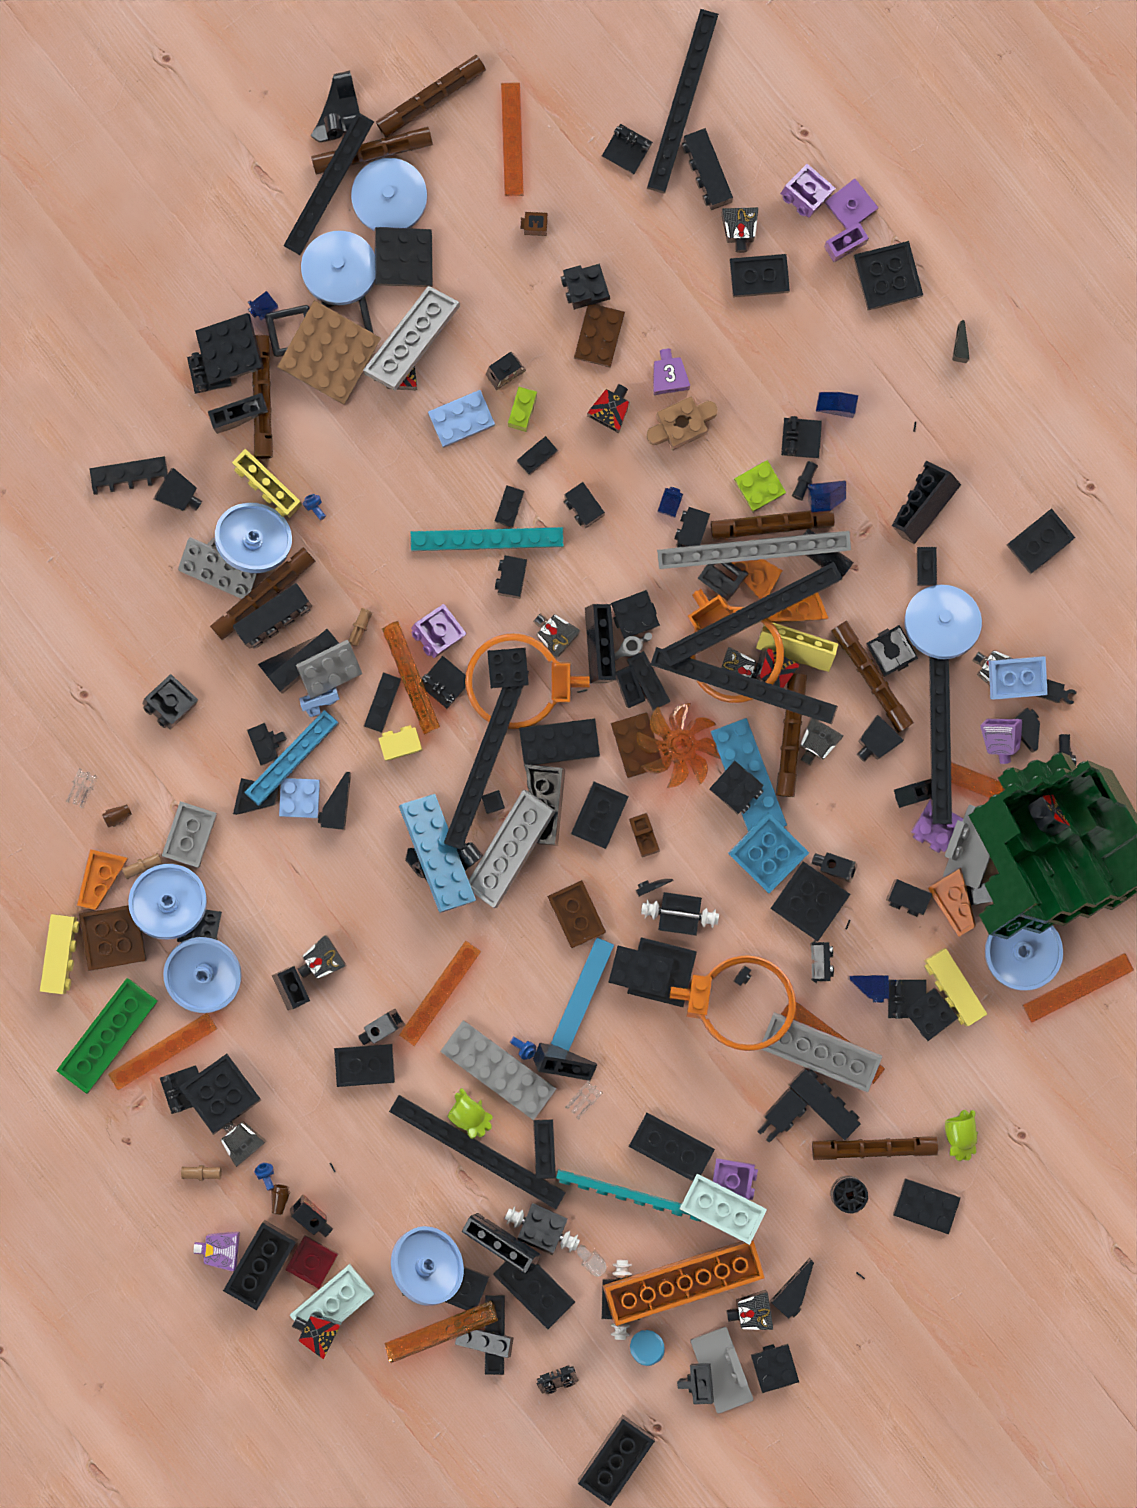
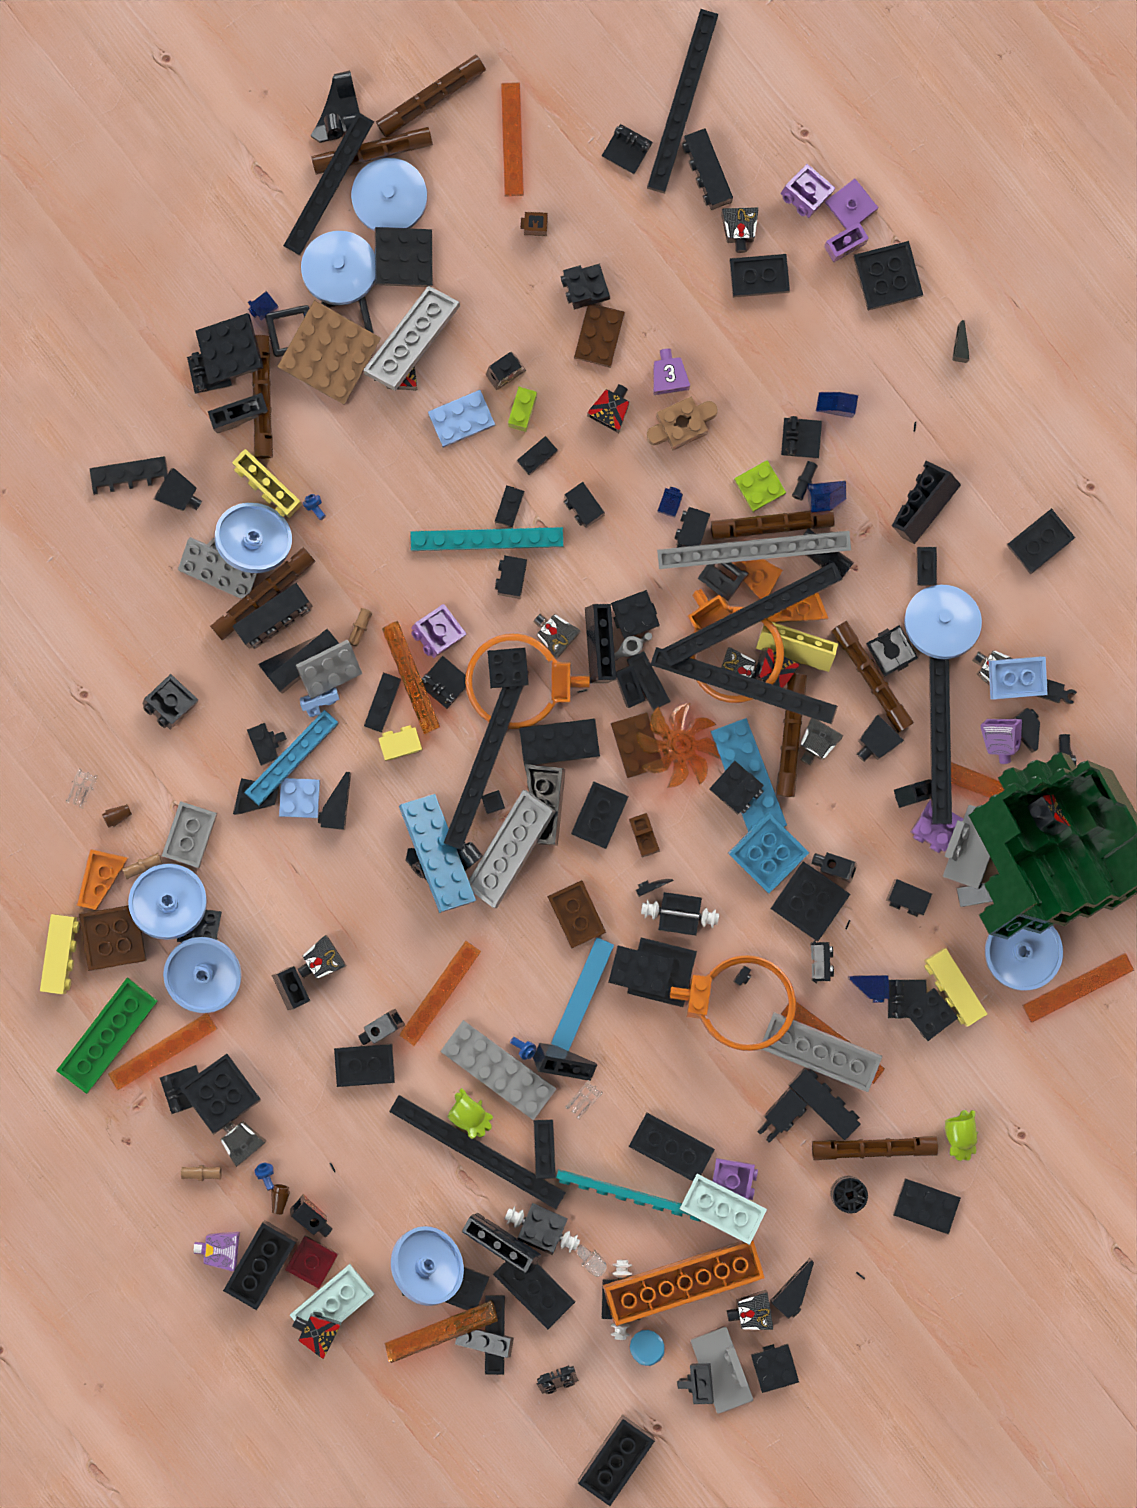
orange wing [928,868,976,937] -> none

